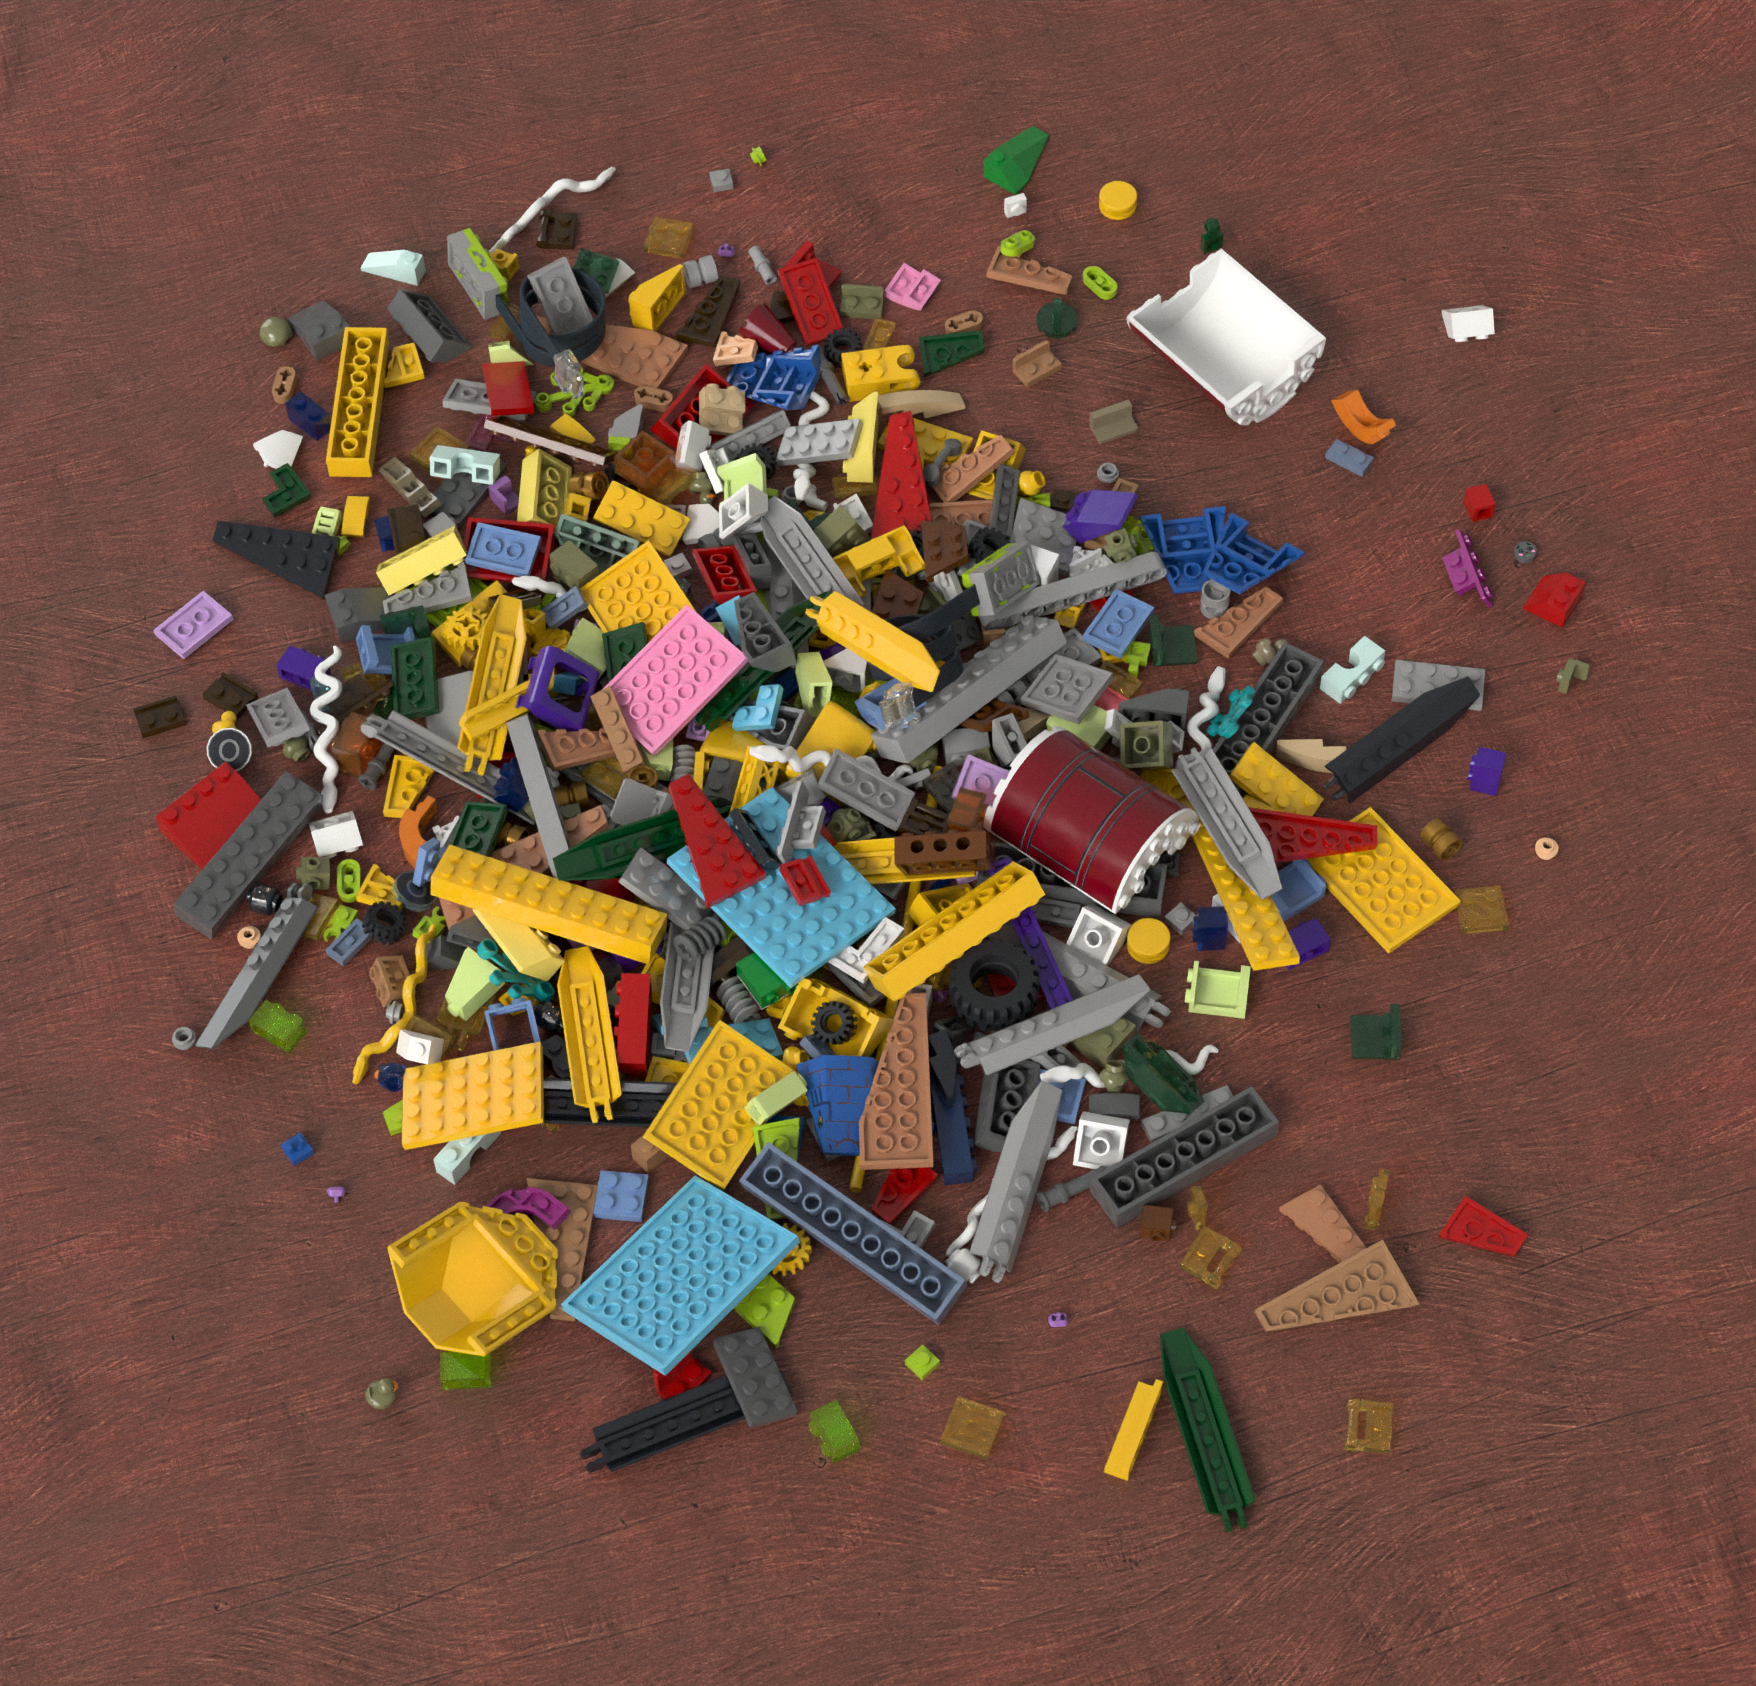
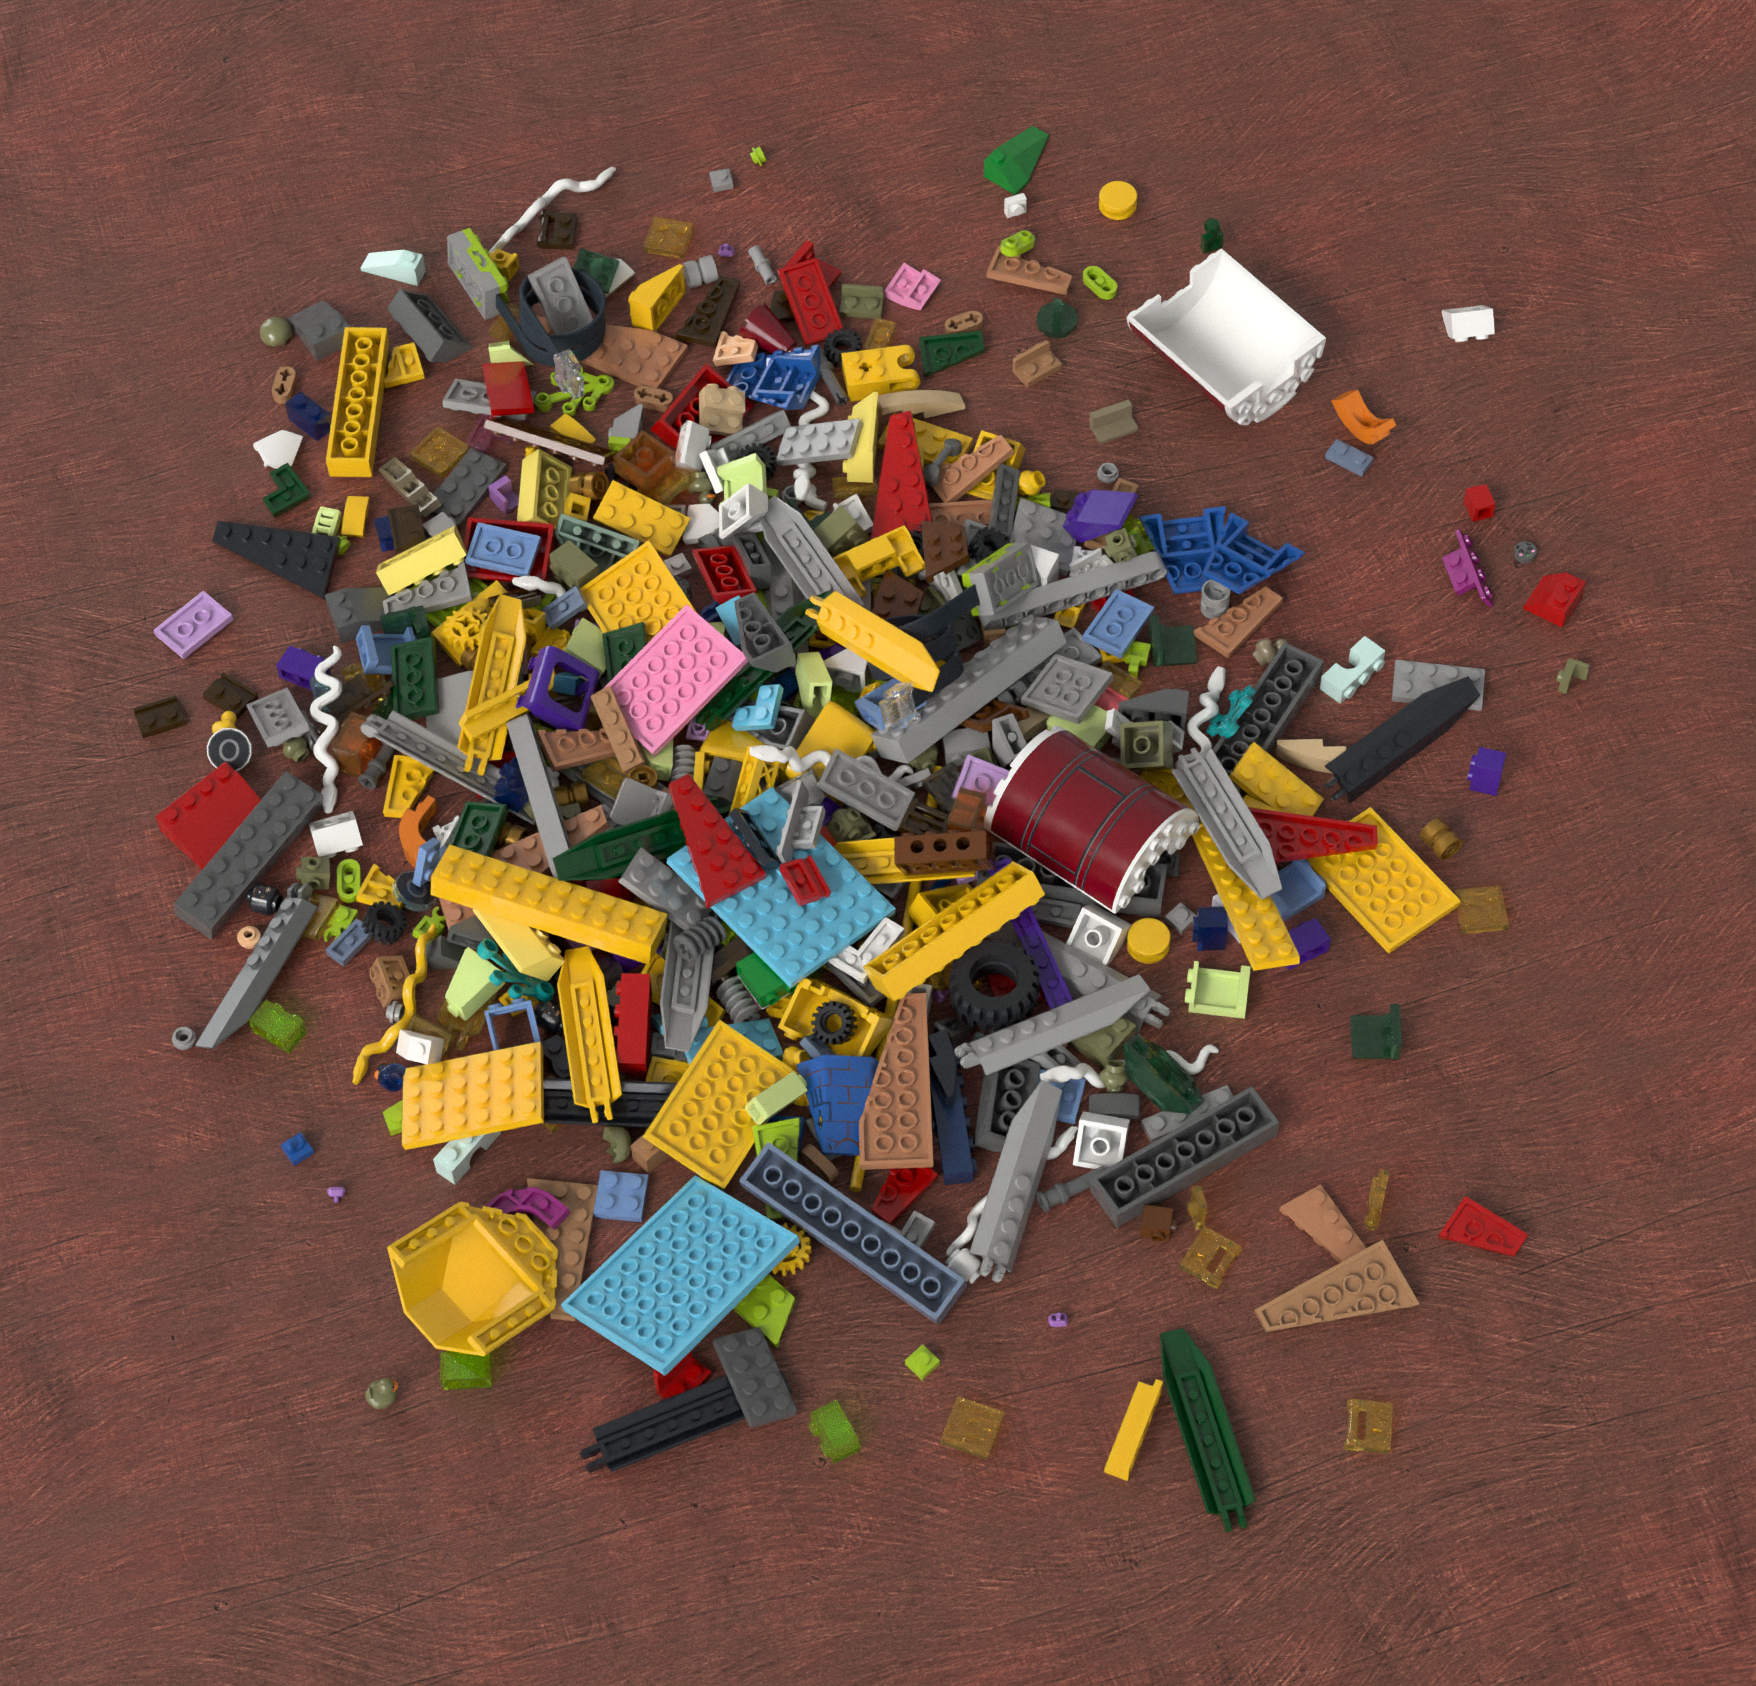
light aqua arch [430,445,500,485] -> none
light nougat plate [1535,838,1559,860] -> none
none -> olive hair [603,1126,632,1163]
none -> medium nougat beam [799,1144,839,1184]

